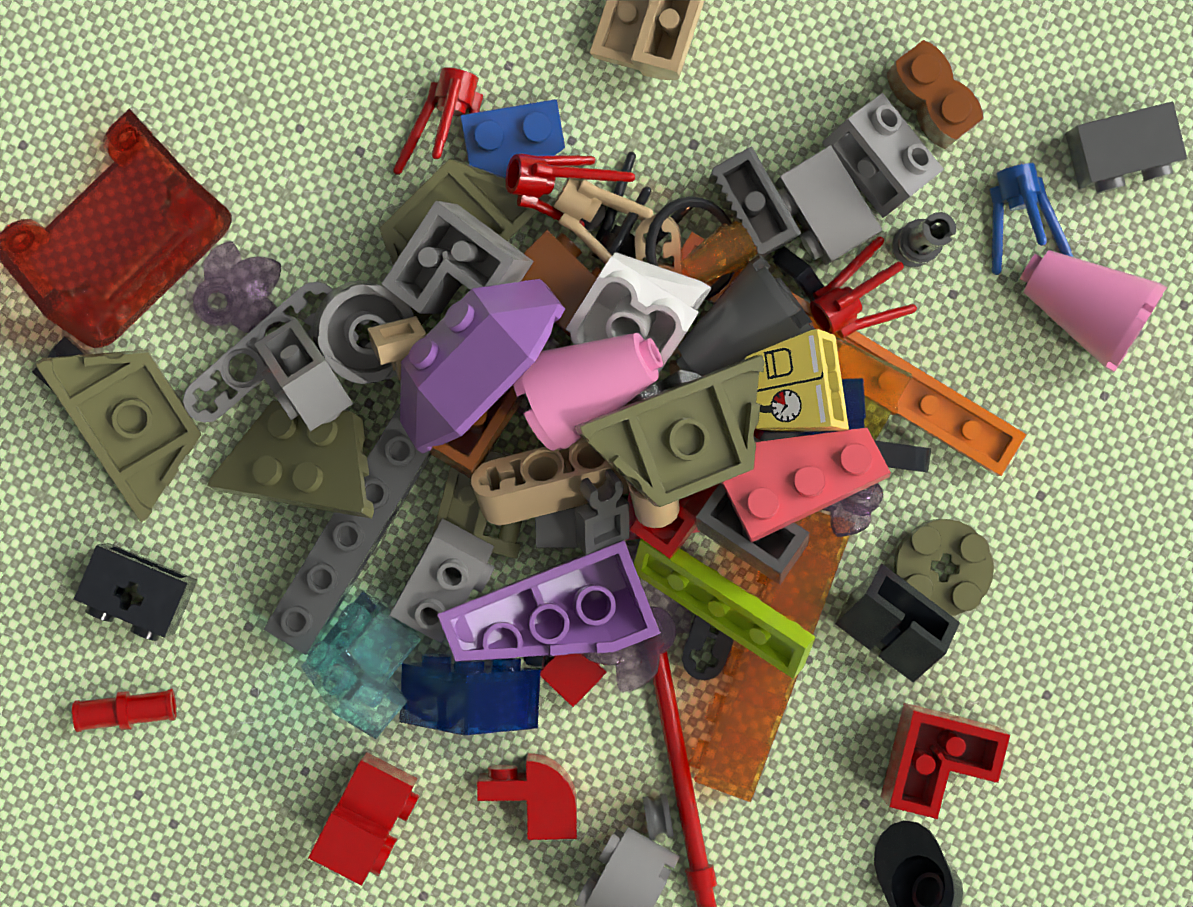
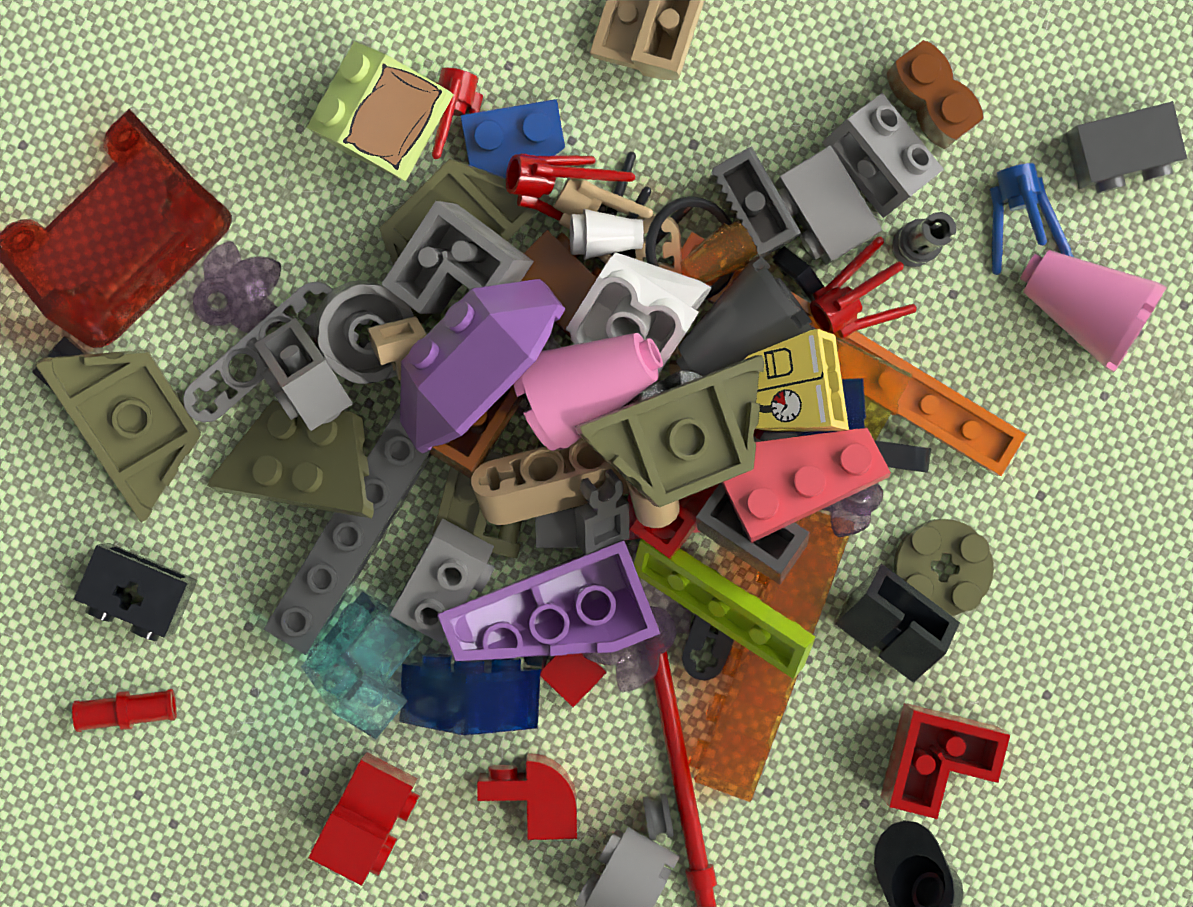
none -> slope [306,41,454,182]
none -> white cone [570,209,643,260]

